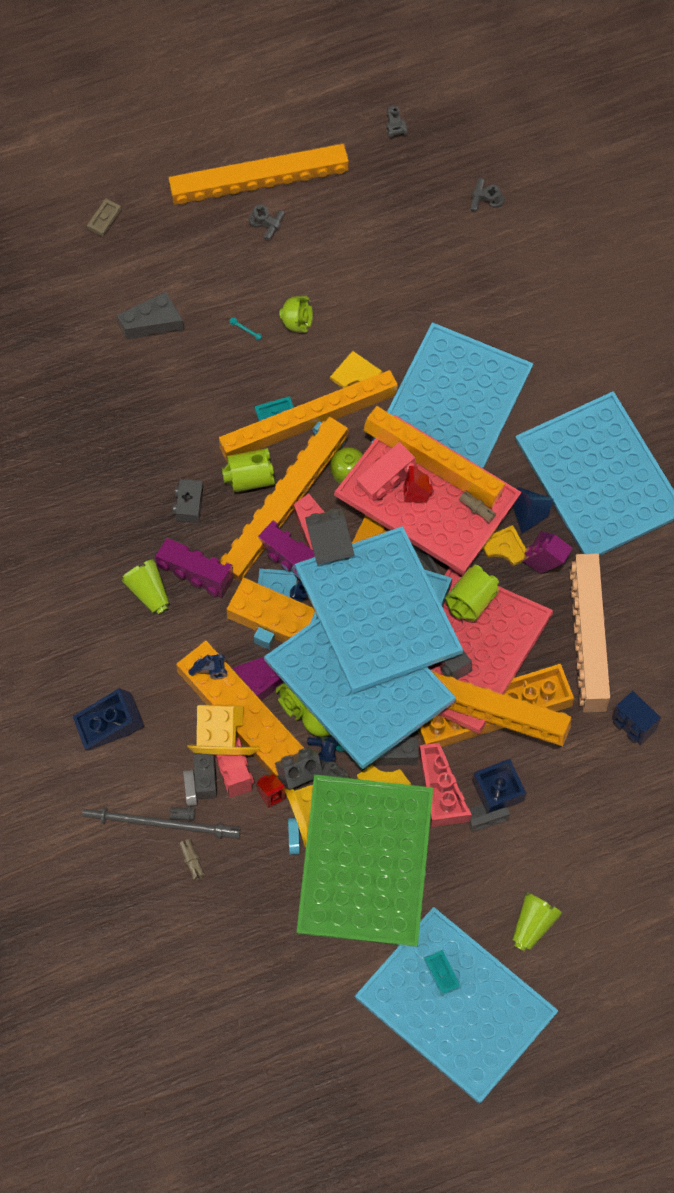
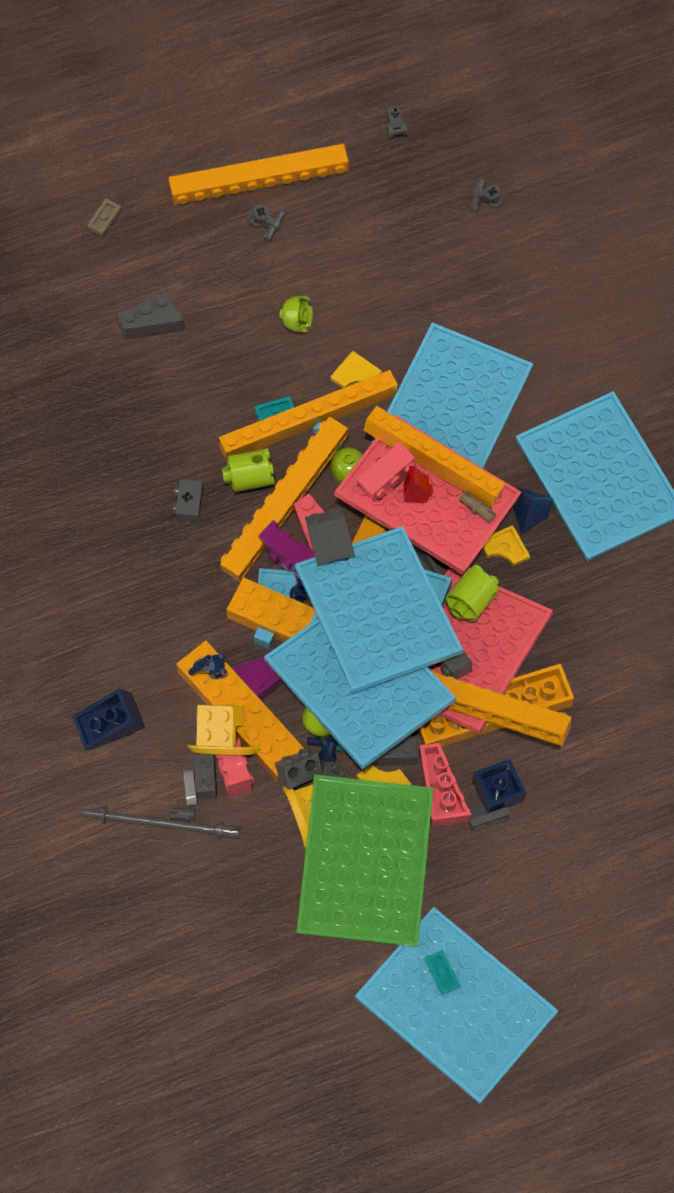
lime cone [121,559,169,614] -> none
magenta wedge [155,538,233,598] -> none
dark tan pin [179,839,205,881] -> none
teal hinge [230,317,262,340] -> none
red slope [256,774,285,809] -> none
lime cylinder [276,683,306,720] -> none
medium azure beam [288,818,299,855] -> none
lime cone [512,893,562,951] -> none
magenta wedge [522,531,573,574] -> none
light nougat brick [569,554,610,712] -> none
dark blue brick [612,691,661,746] -> none

